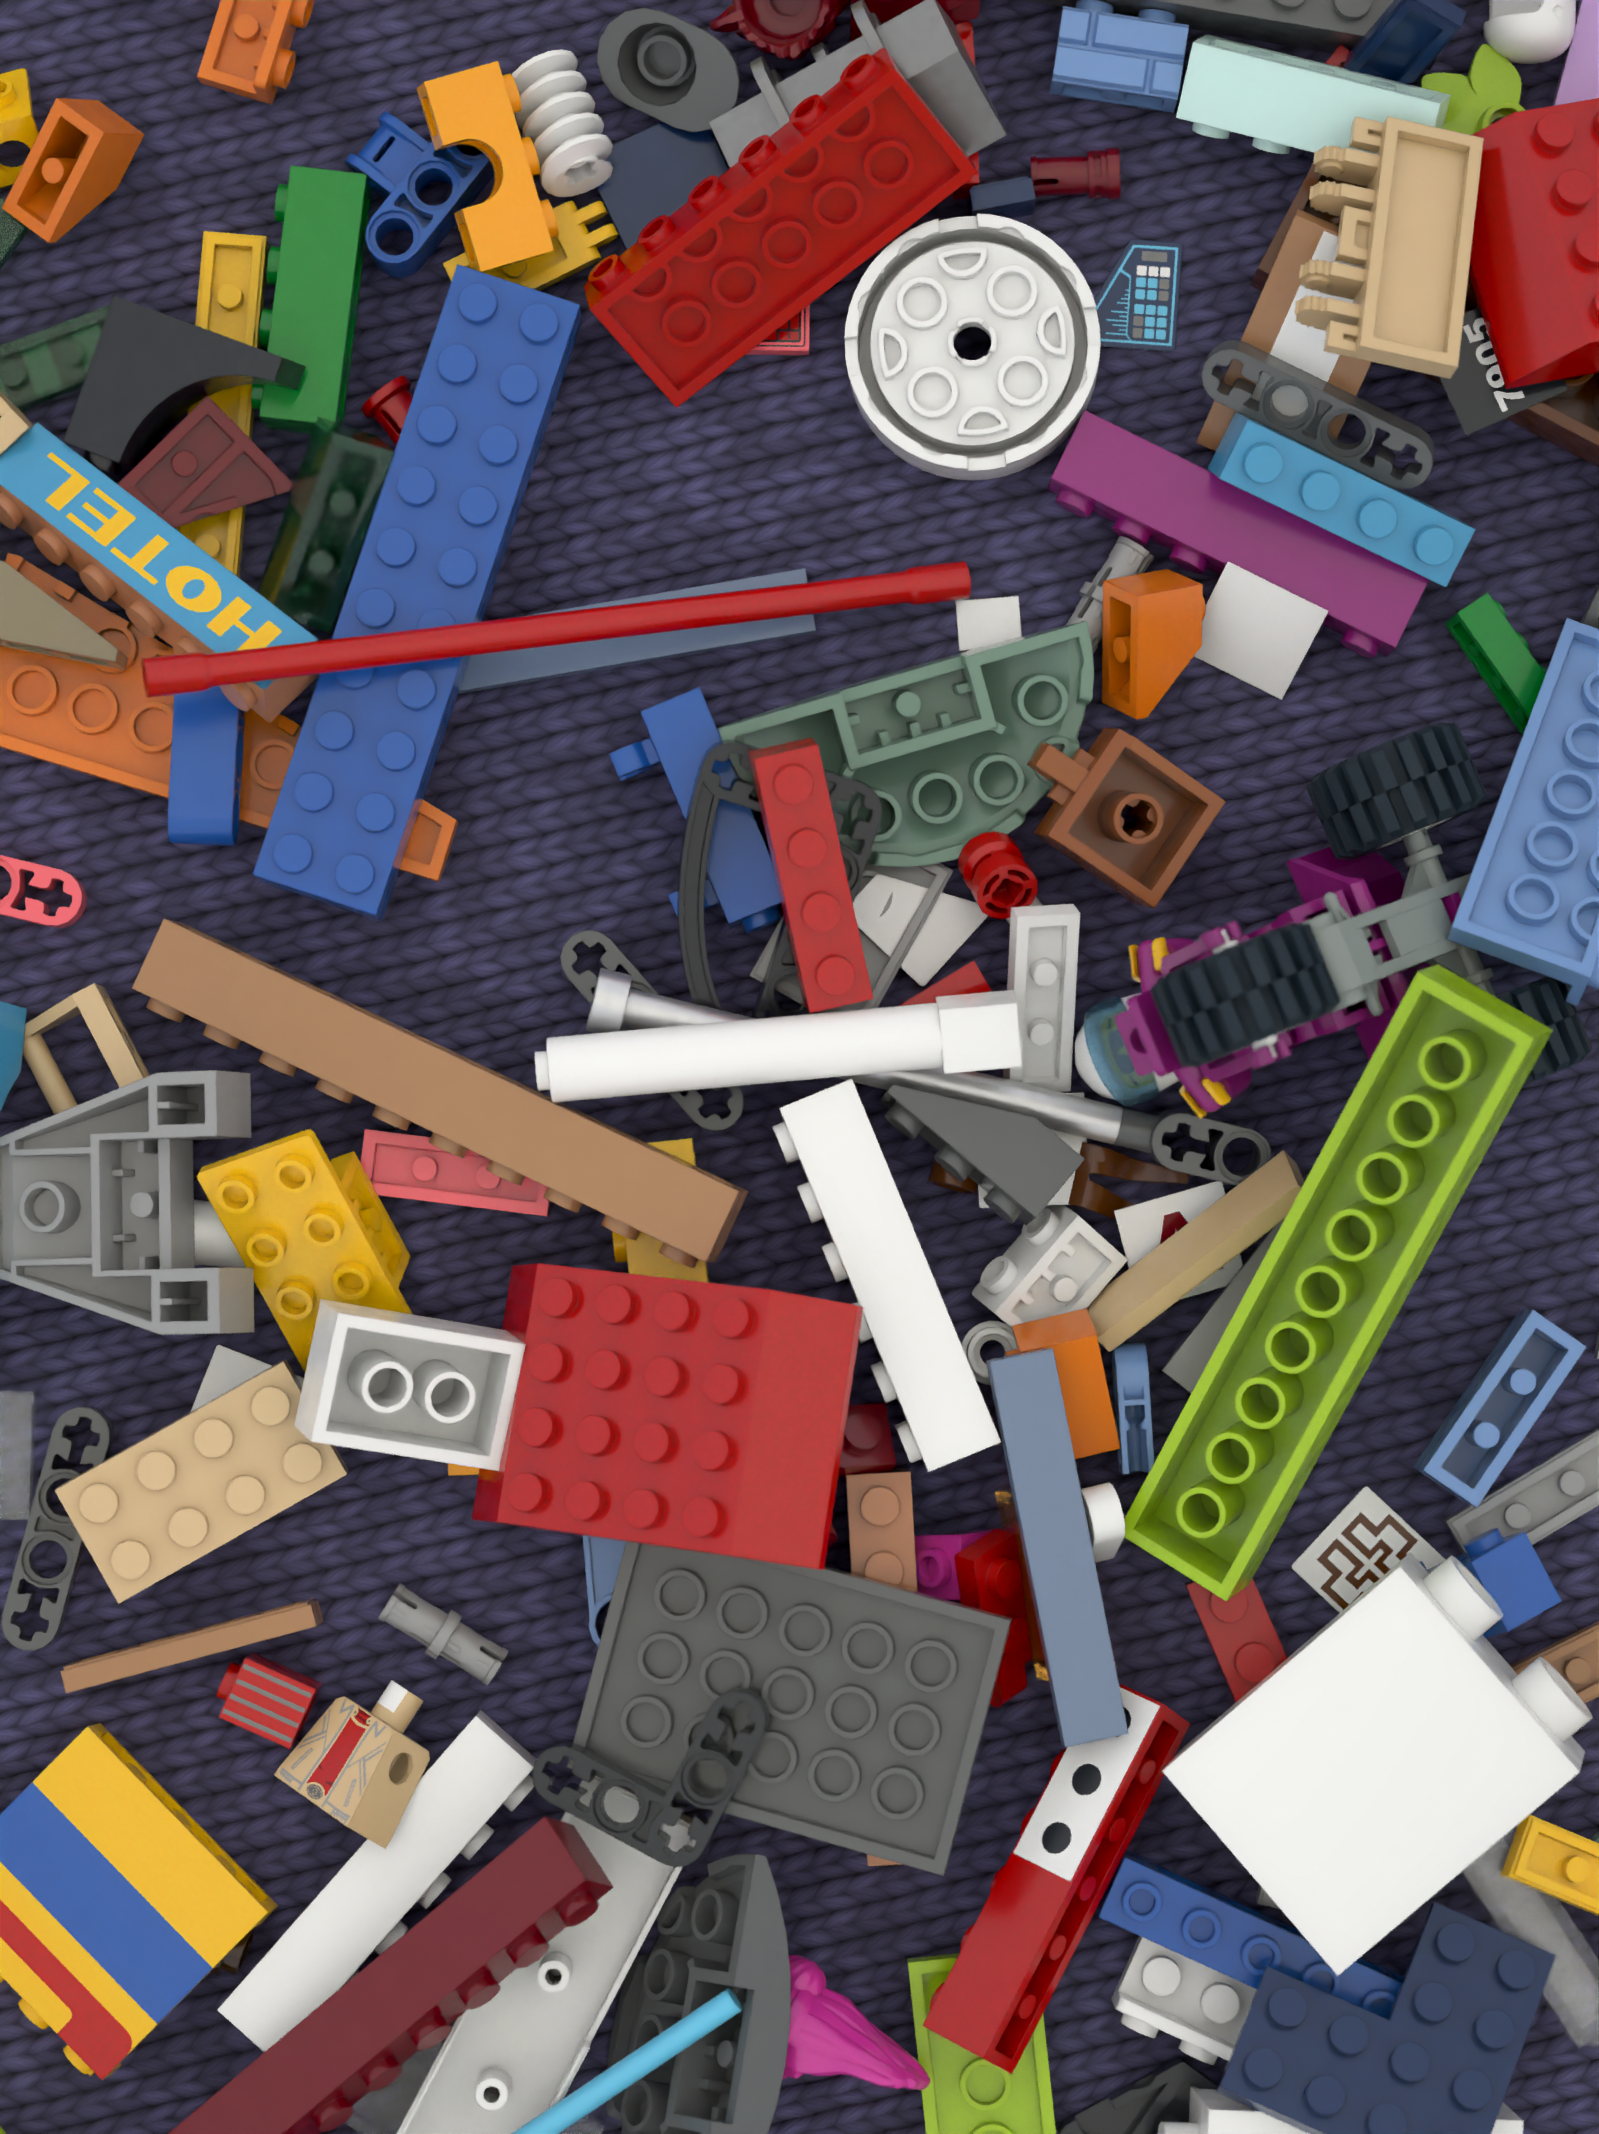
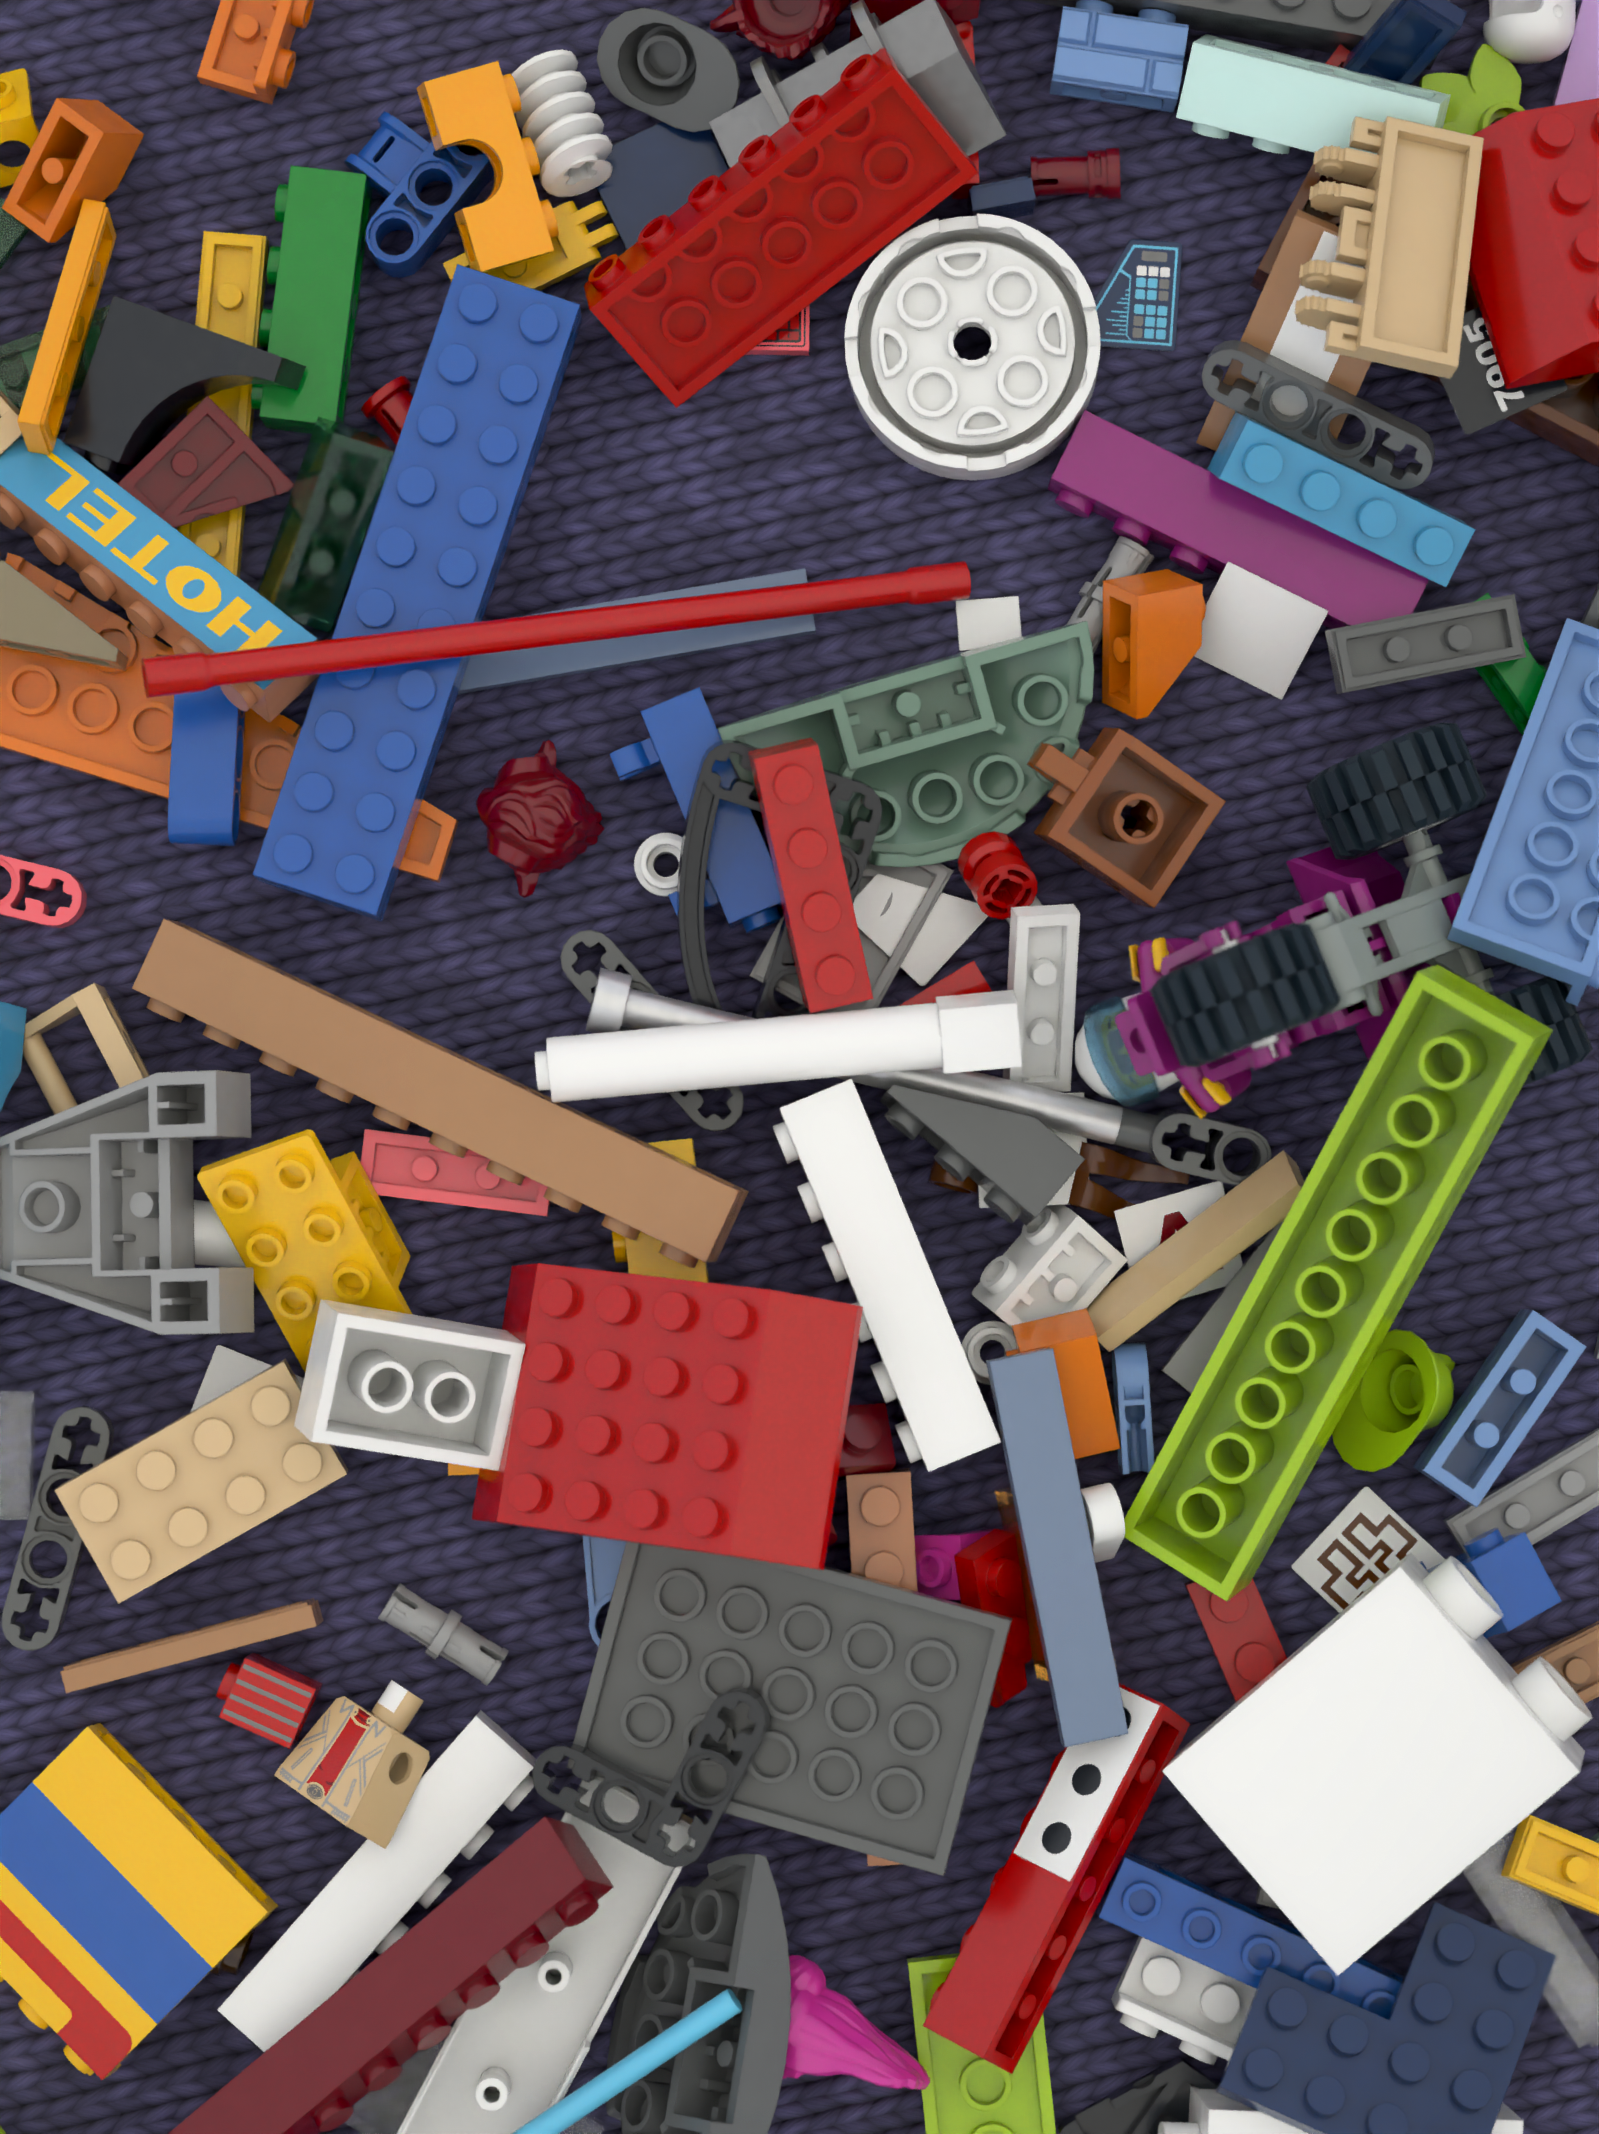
none -> light orange tile [17,199,117,456]
none -> dark red hair [476,740,605,898]
none -> white plate [634,833,683,897]
none -> dark grey tile [1325,594,1526,694]
none -> lime piece [1332,1329,1455,1472]

